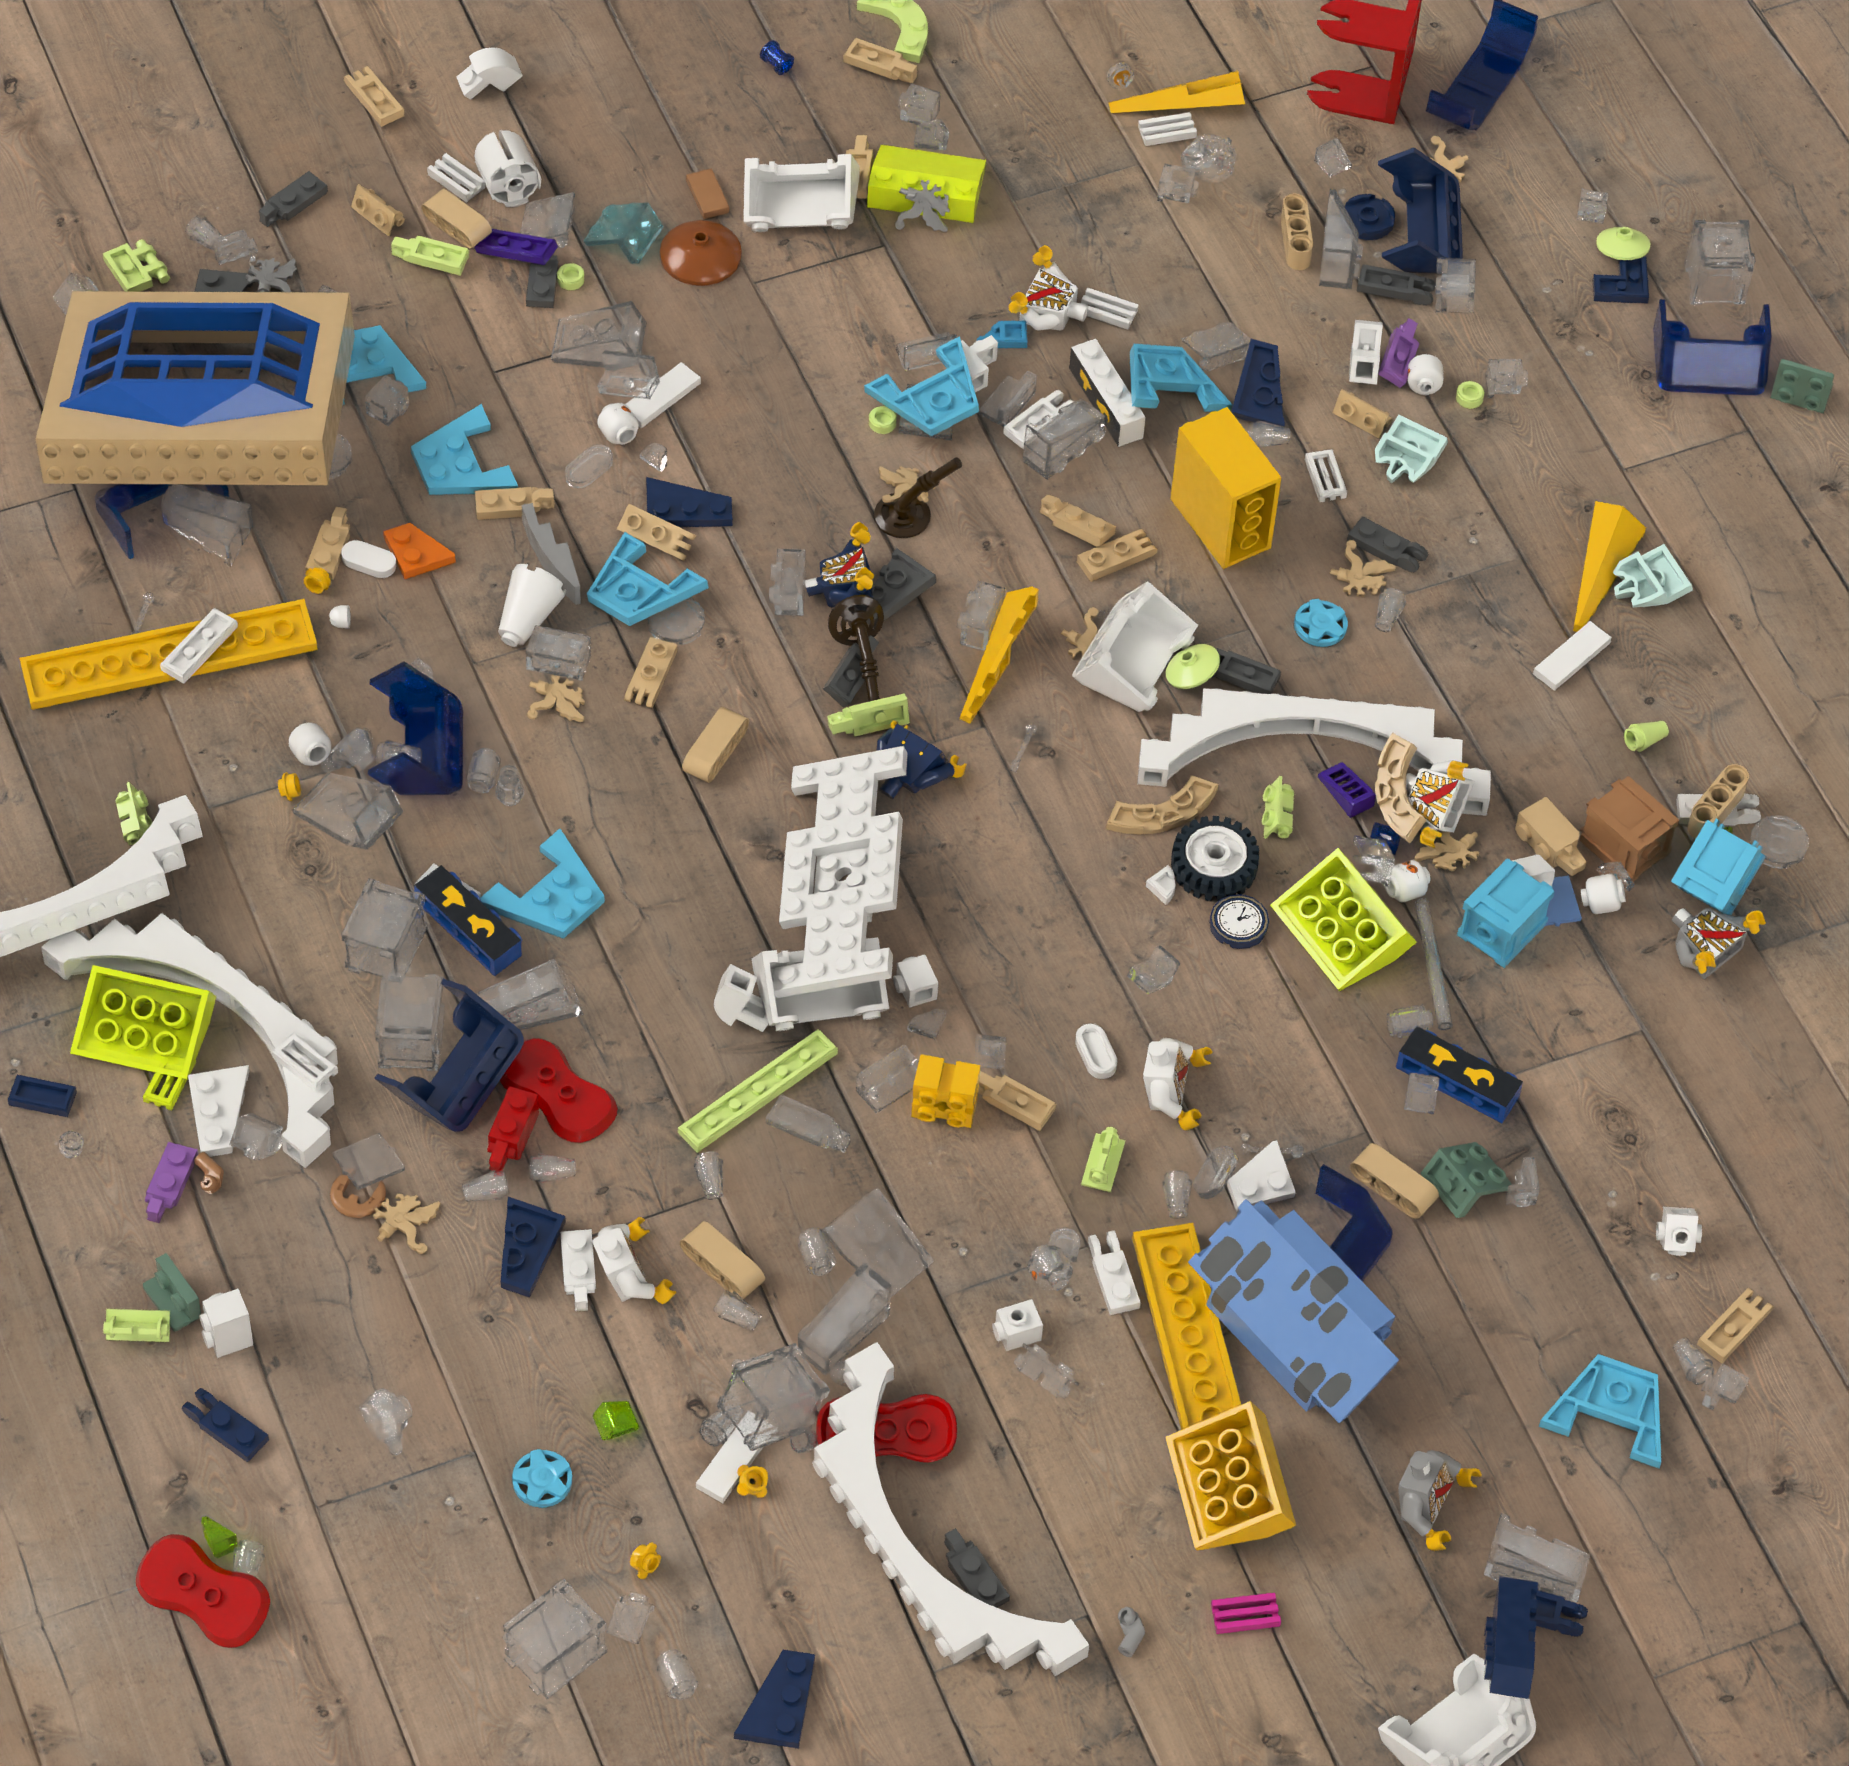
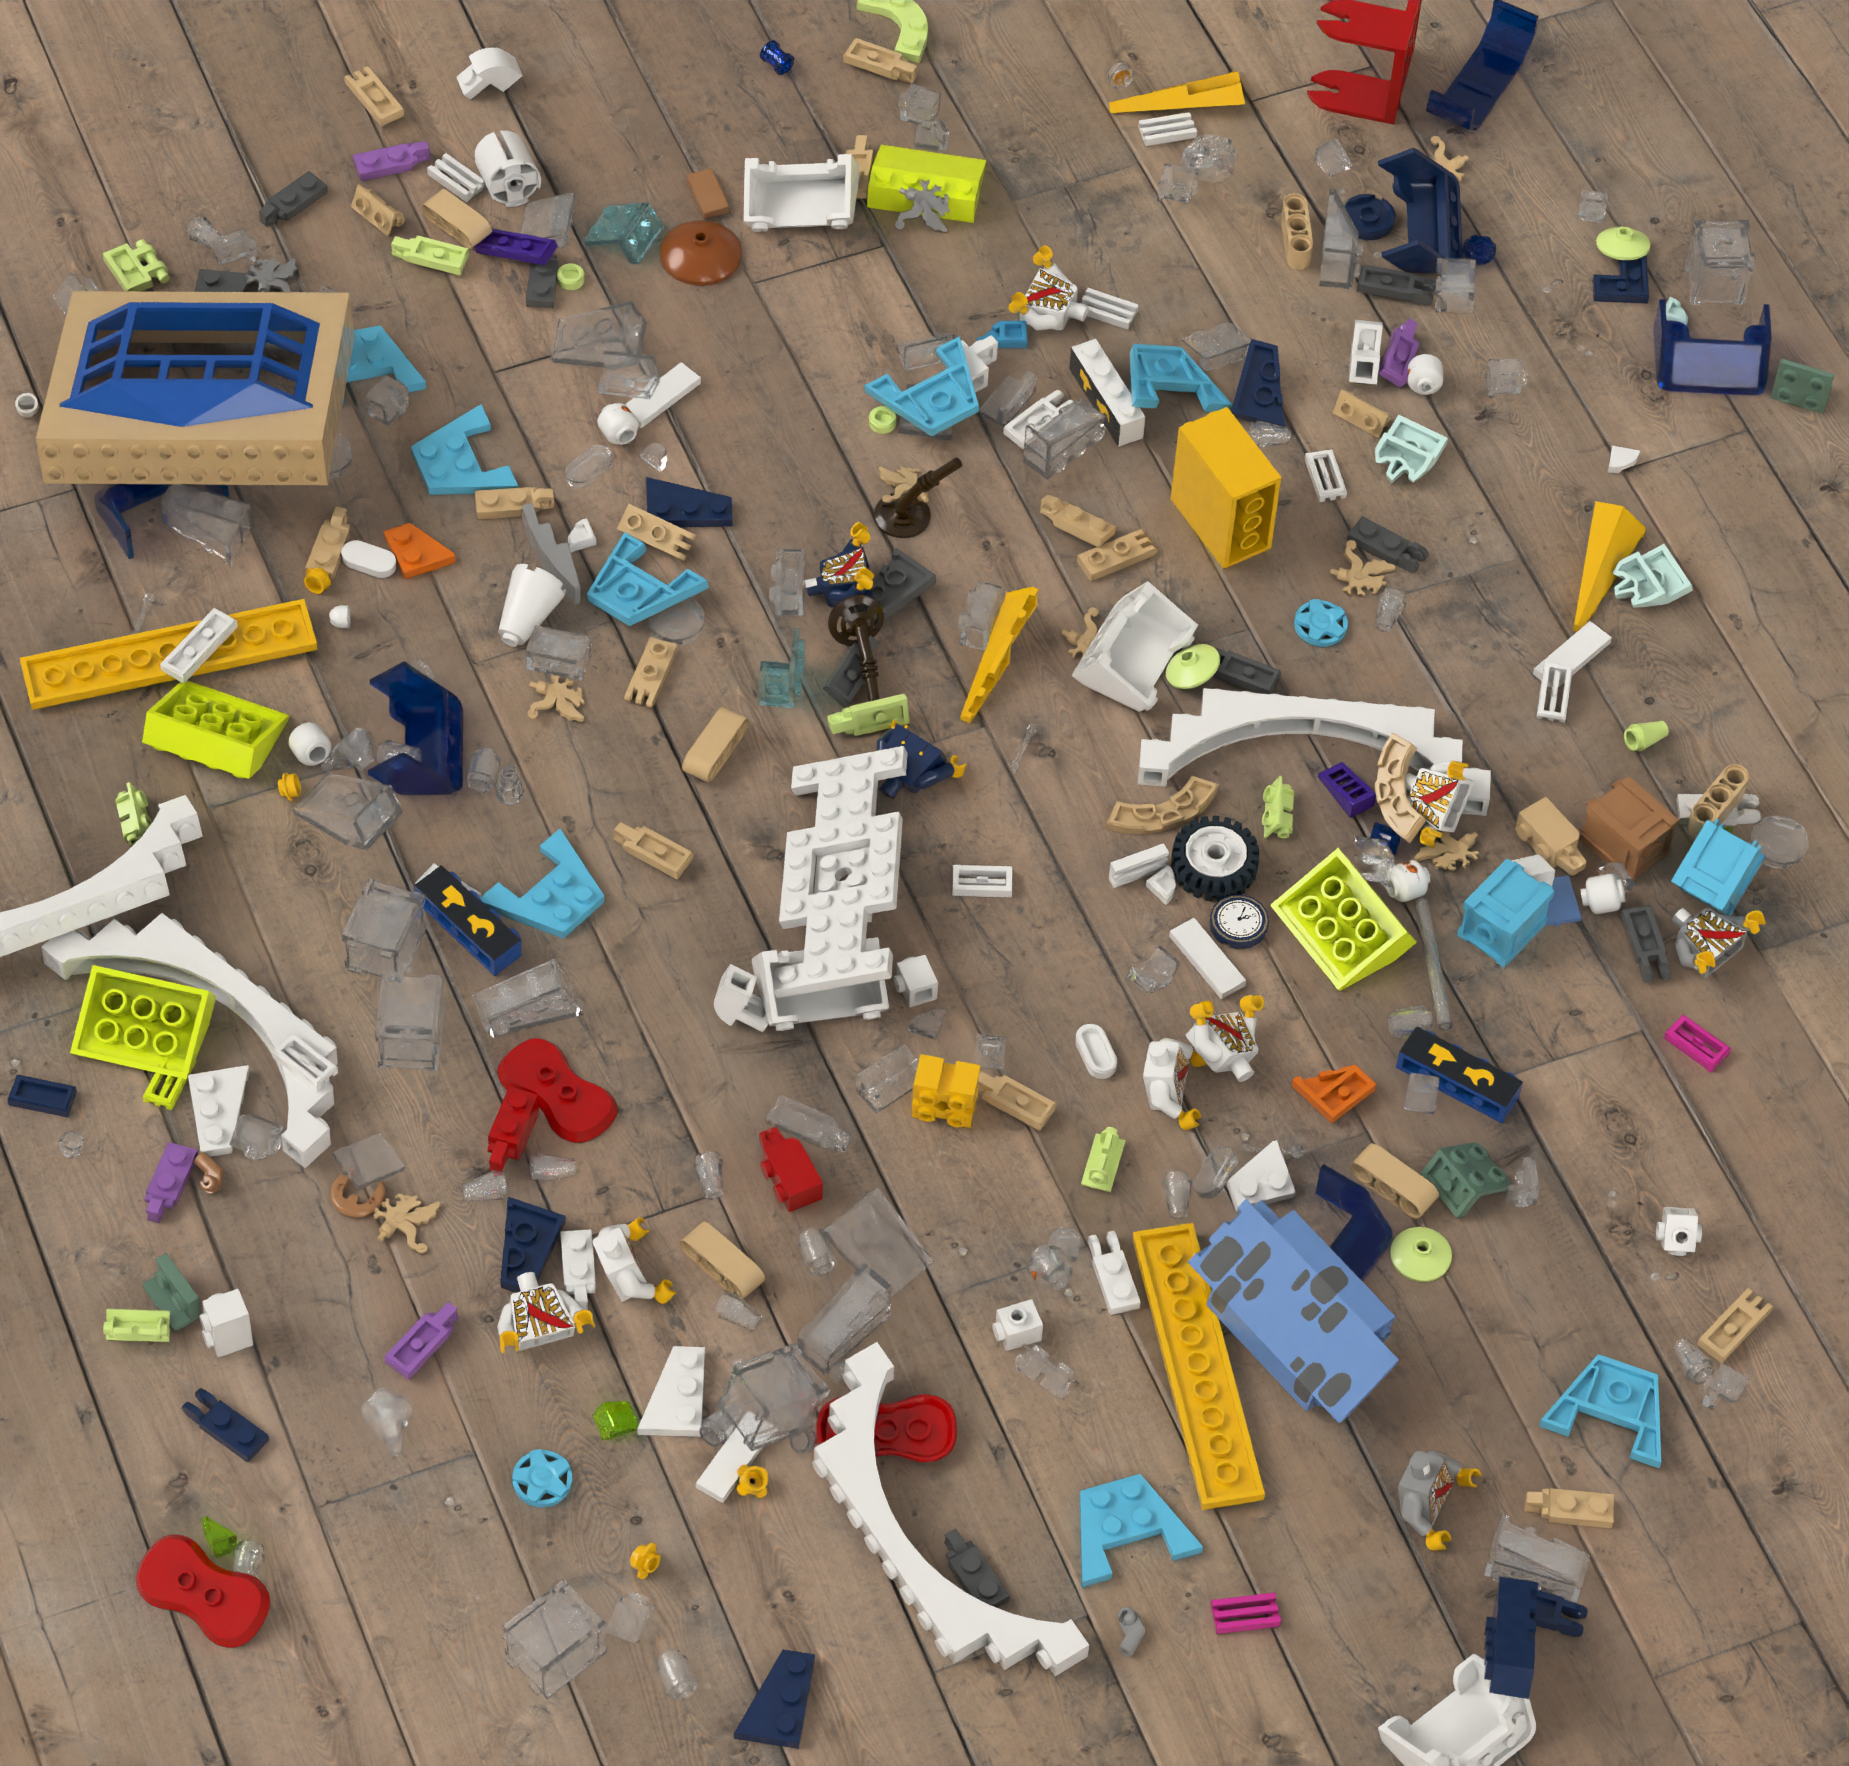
dark blue windscreen [374,978,524,1132] -> none
yellowish green tile [678,1029,838,1153] -> none
yellow slope [1166,1401,1296,1551] -> none
yellowish green tile [1456,381,1485,409] -> none
none -> white hinge [15,393,39,418]
none -> neon yellow slope [142,681,289,779]
none -> medium lavender hinge [353,141,430,181]
none -> medium lavender hinge [384,1302,459,1380]
none -> torso [497,1272,595,1353]
none -> white tile [568,518,597,552]
none -> tan hinge [613,822,693,880]
none -> white wing [637,1346,705,1437]
none -> clear light blue bracket [759,628,805,708]
none -> red hinge [759,1127,823,1212]
none -> white tile [952,865,1012,898]
none -> medium azure wing [1079,1474,1203,1588]
none -> white tile [1109,843,1169,888]
none -> white tile [1169,918,1246,999]
none -> torso [1186,995,1264,1082]
none -> orange wing [1291,1065,1377,1124]
none -> yellowish green dish [1390,1227,1452,1282]
none -> clear blue plate [1463,235,1496,265]
none -> tan hinge [1524,1488,1614,1528]
none -> white tile [1536,661,1573,723]
none -> white tile [1607,446,1640,473]
none -> dark grey hinge [1620,905,1671,983]
none -> light aqua tile [1660,297,1688,330]
none -> dark pink tile [1664,1014,1731,1073]

